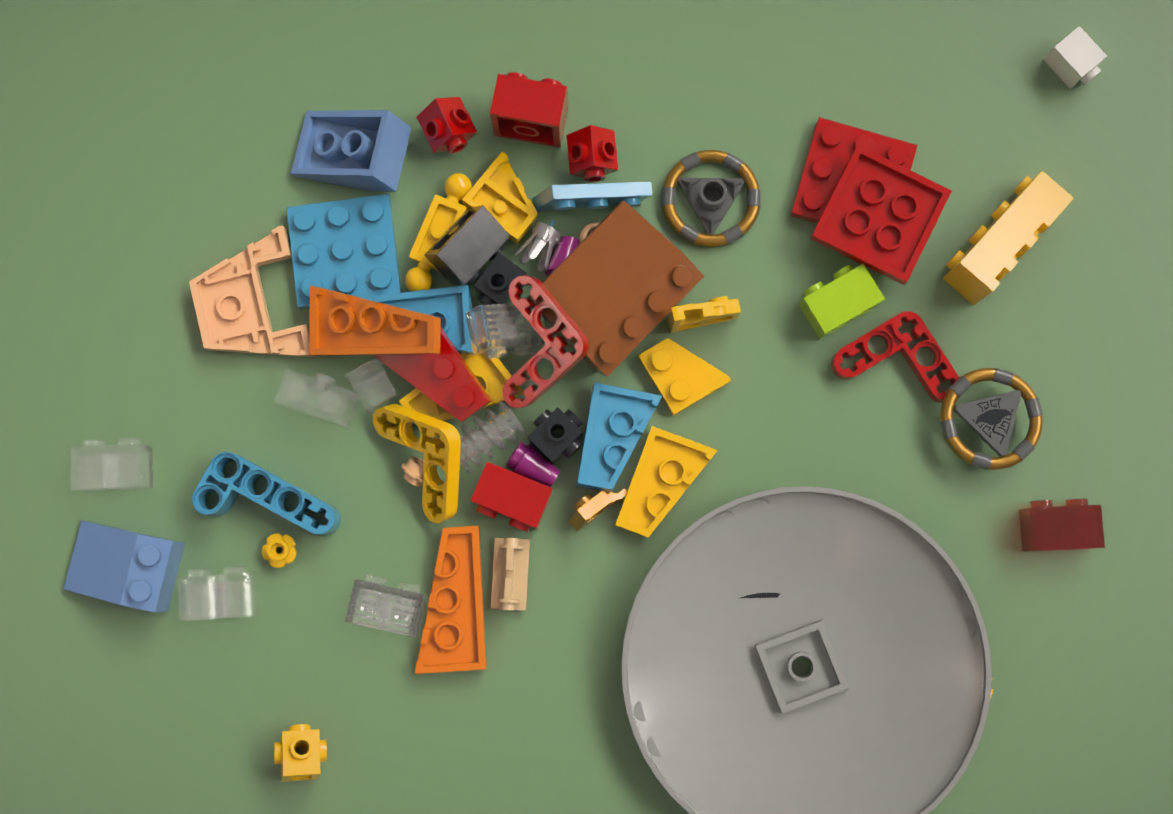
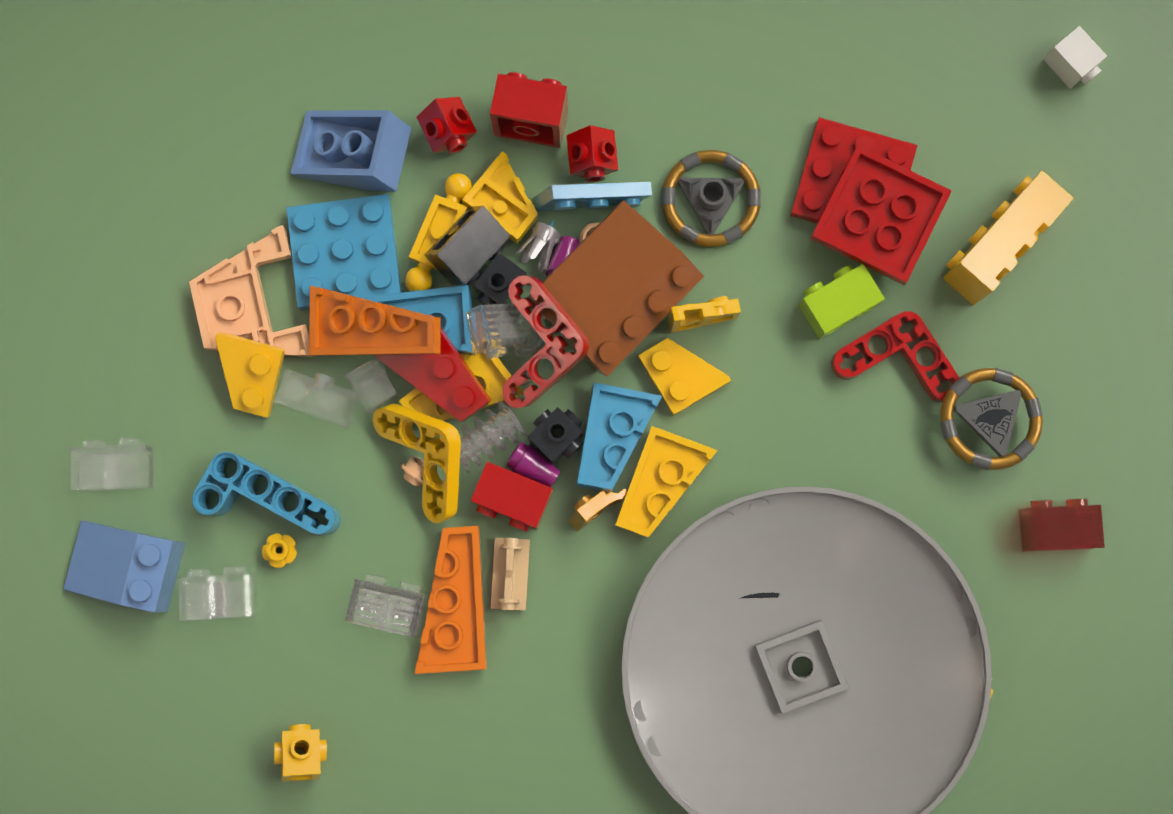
none -> yellow wing [215,332,286,418]

